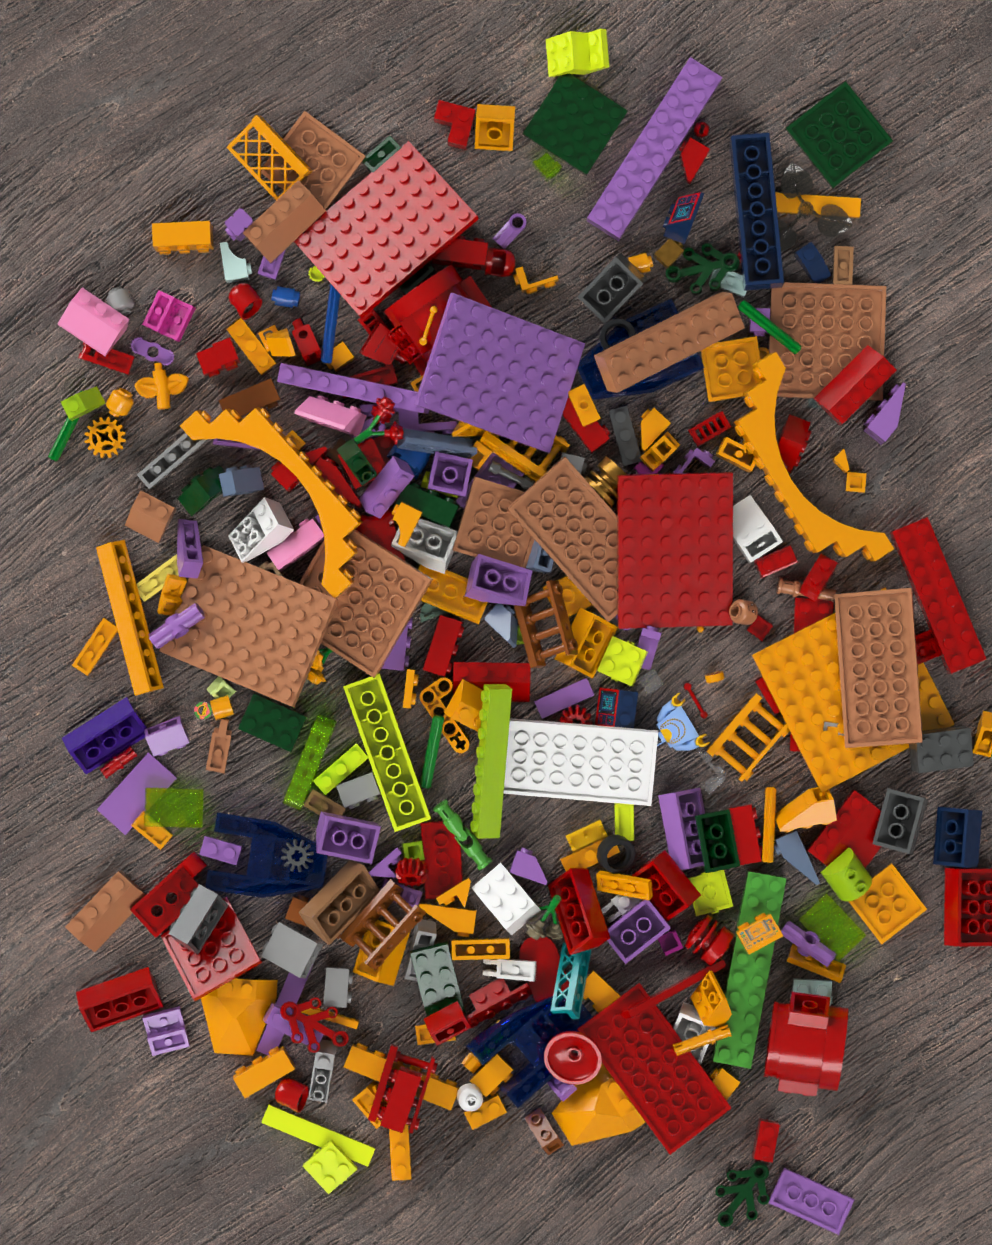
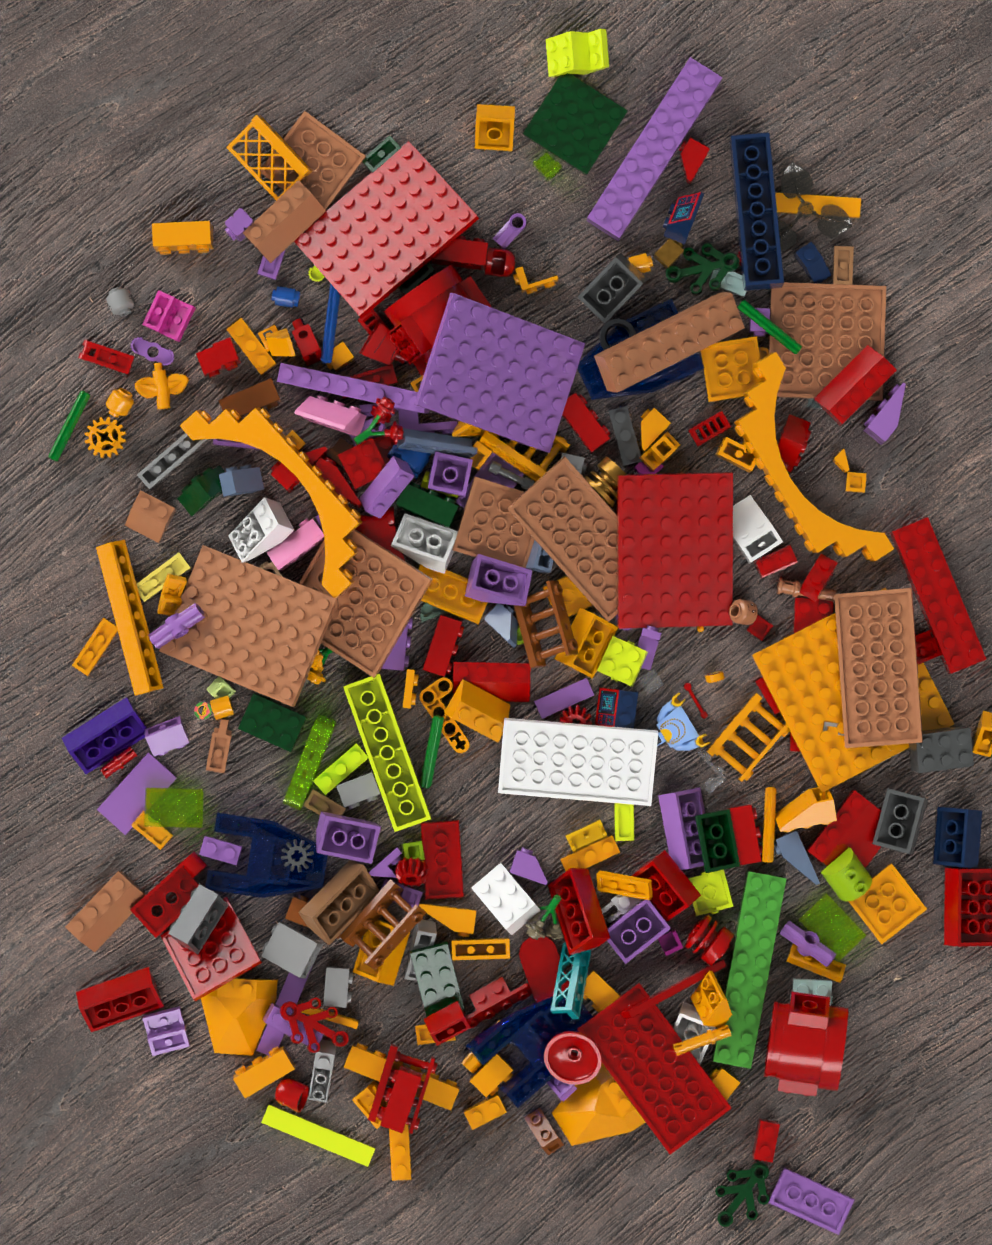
bright pink slope [58,288,130,356] -> none
lime slope [61,386,106,421] -> none
medium lavender slope [177,519,203,579] -> none
light aqua arch [220,242,252,283] -> none
red helmet [228,283,263,320] -> none
neon yellow plate [303,1140,358,1194] -> none
dark green slope [336,439,378,486] -> none
light orange arch [391,502,423,547] -> none
light orange hinge [419,306,438,345] -> none
bright green piece [433,800,492,870] -> none
red brick [434,100,476,150] -> none
light orange slope [436,878,471,908] -> none
white head [457,1083,483,1112] -> none
lime brick [470,684,512,839] -> none
white hinge [483,959,537,981] -> none
light orange plate [568,384,601,427] -> none
black tyre [597,835,635,874] -> none
medium lavender bracket [673,448,715,474] -> none
red hinge [694,122,709,138] -> none
light orange slope [736,912,783,955] -> none
dark green plate [785,81,893,189] -> none

